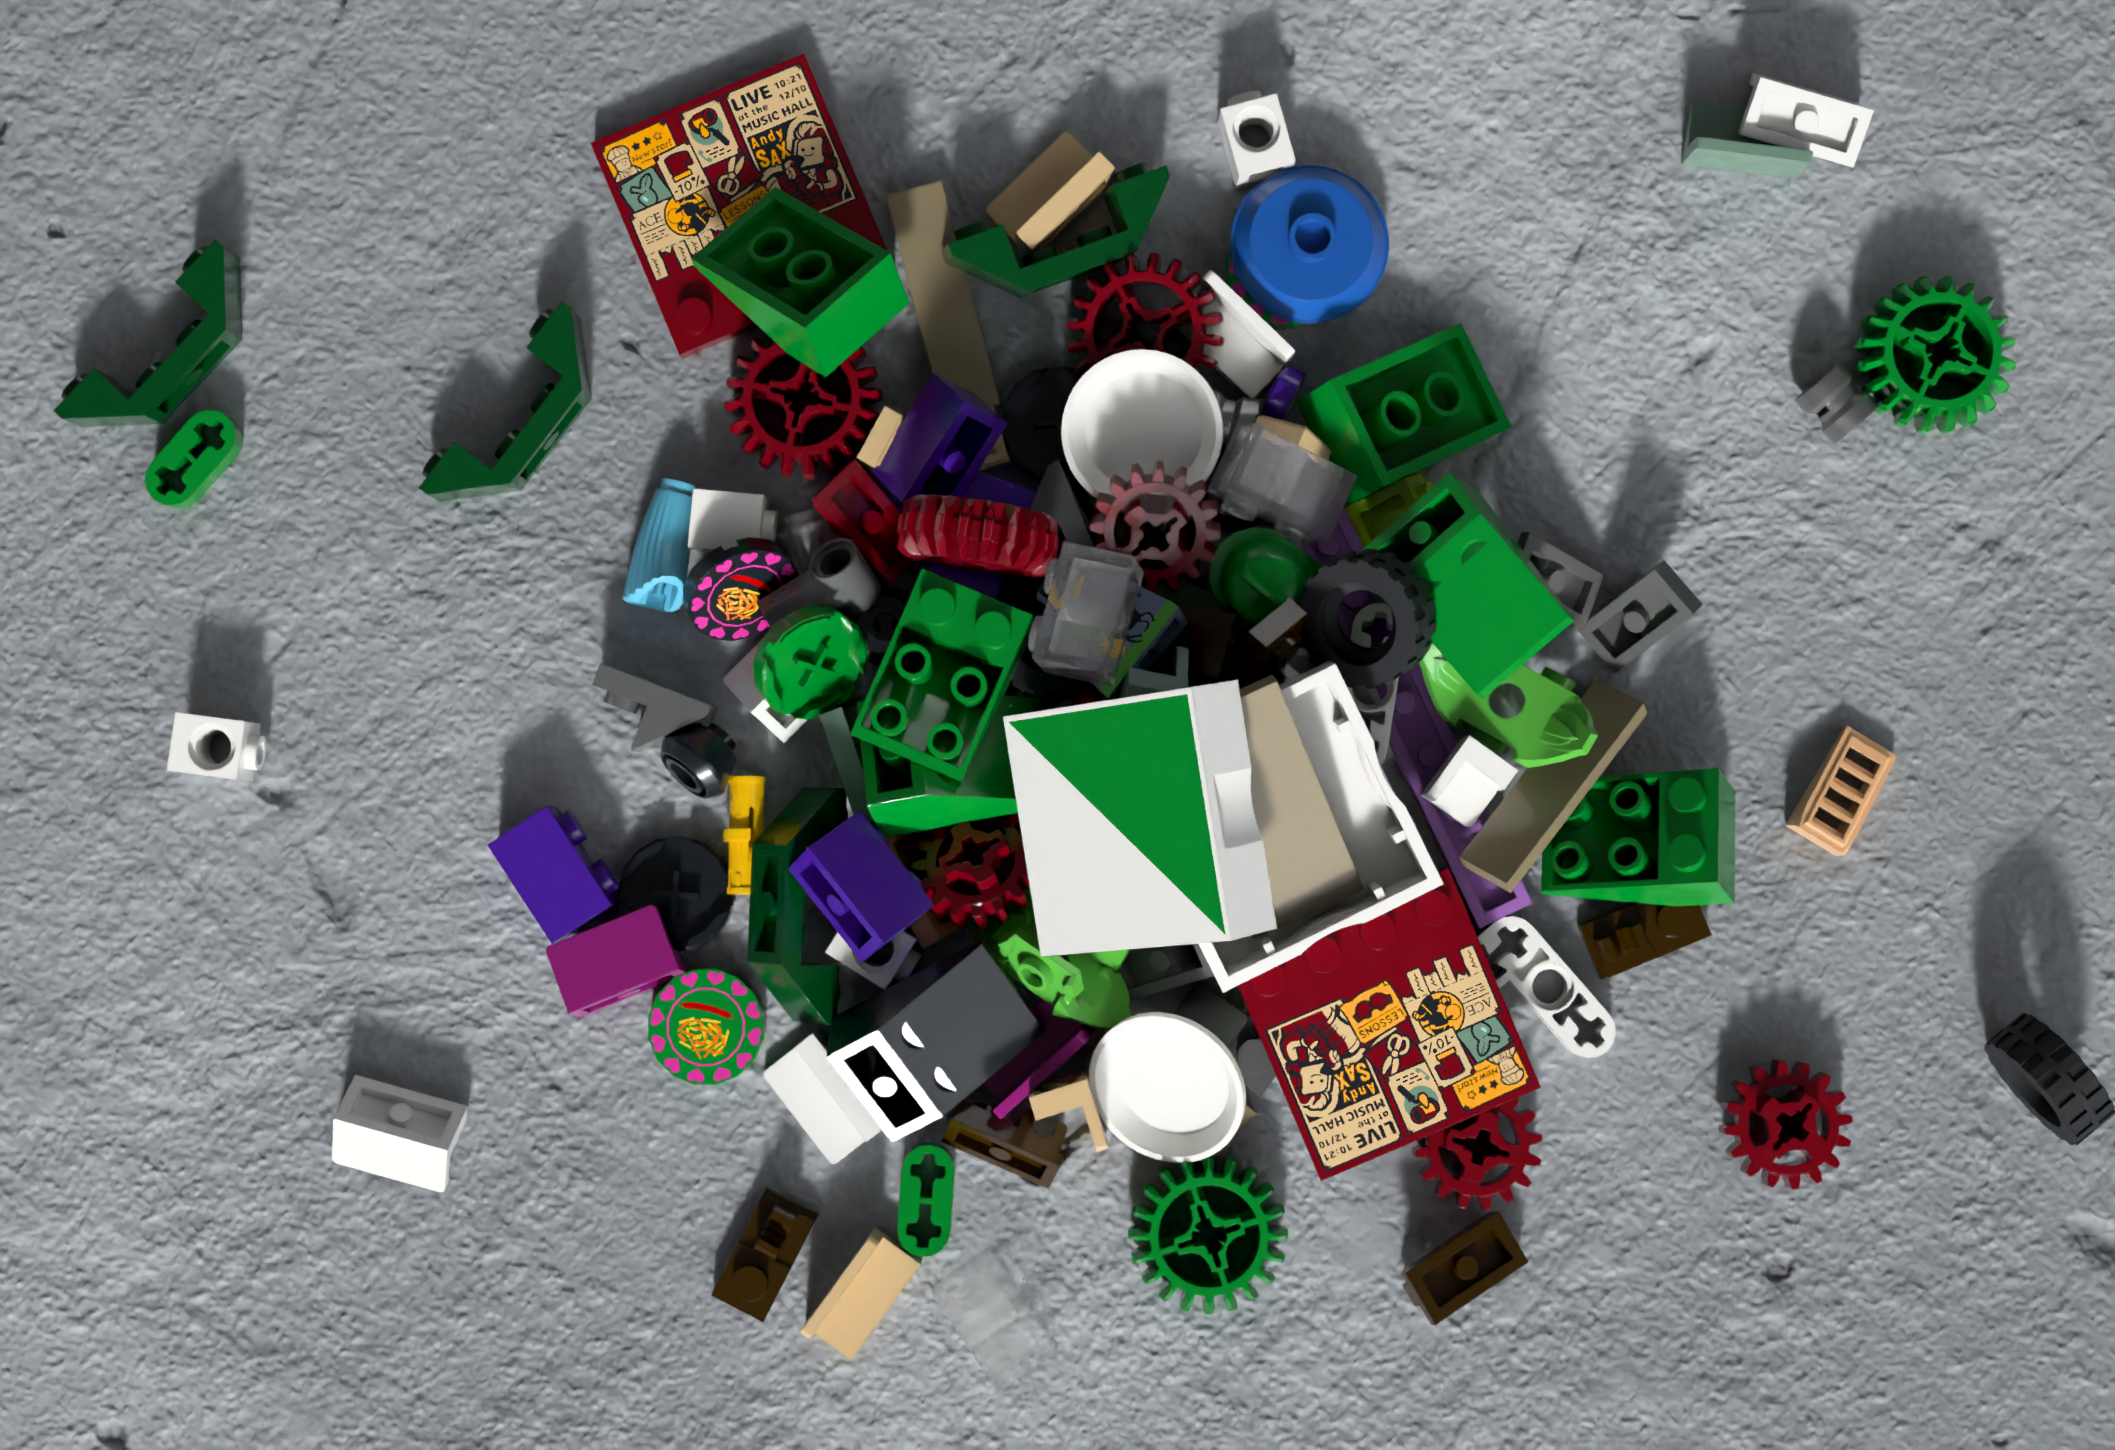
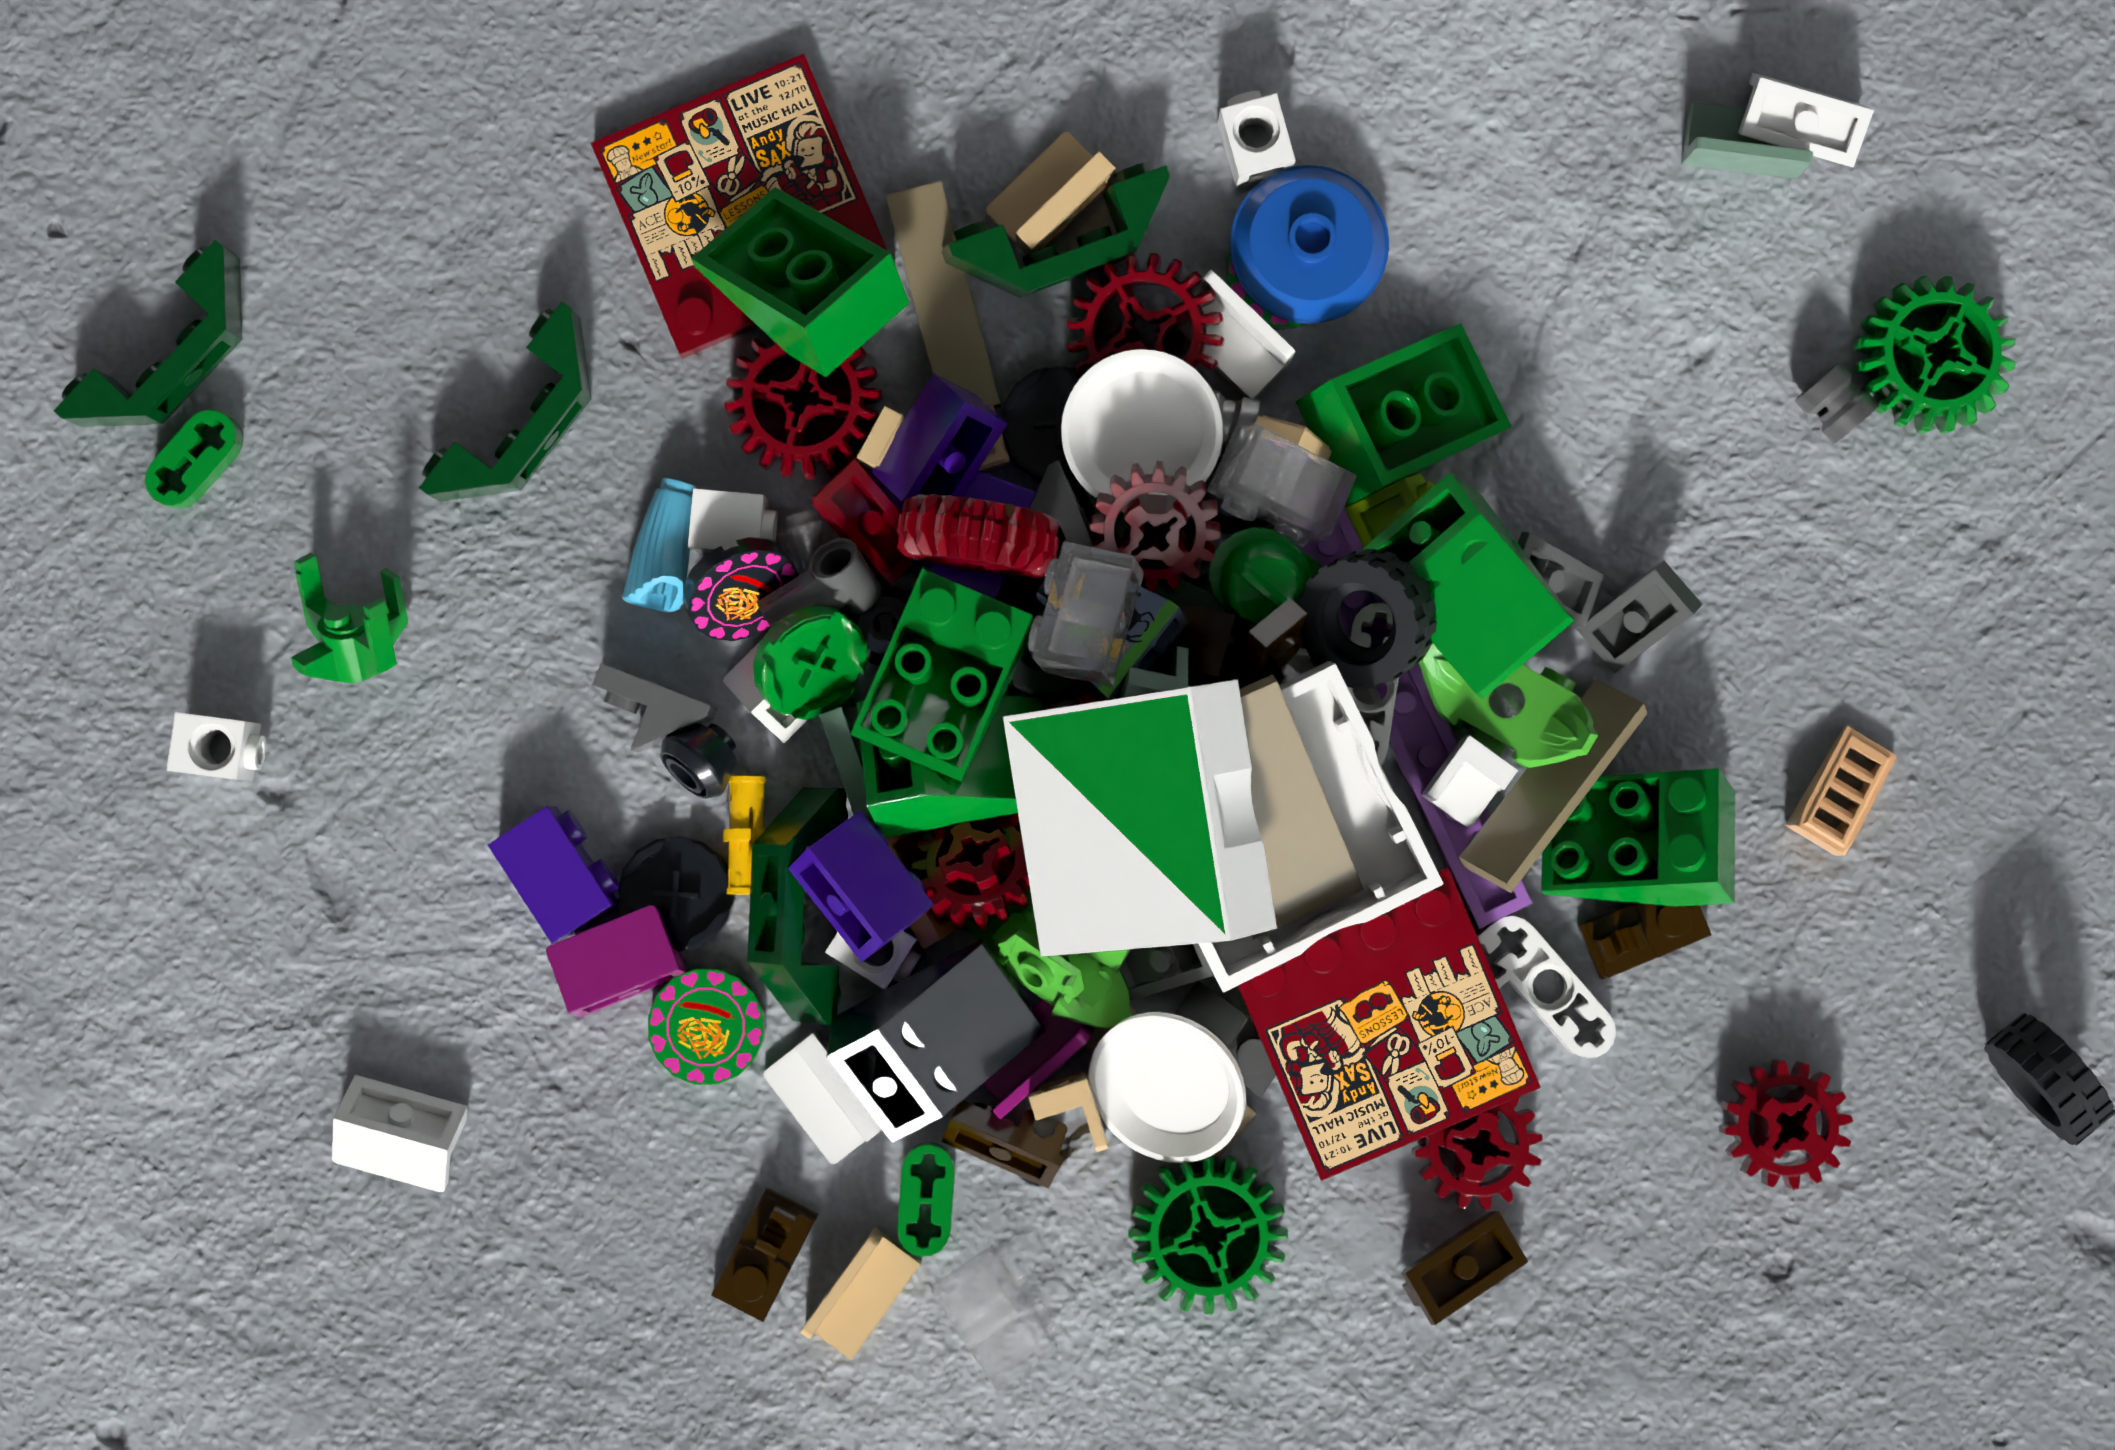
dark purple tile [1261,365,1306,421] -> none
none -> green piece [291,553,408,683]

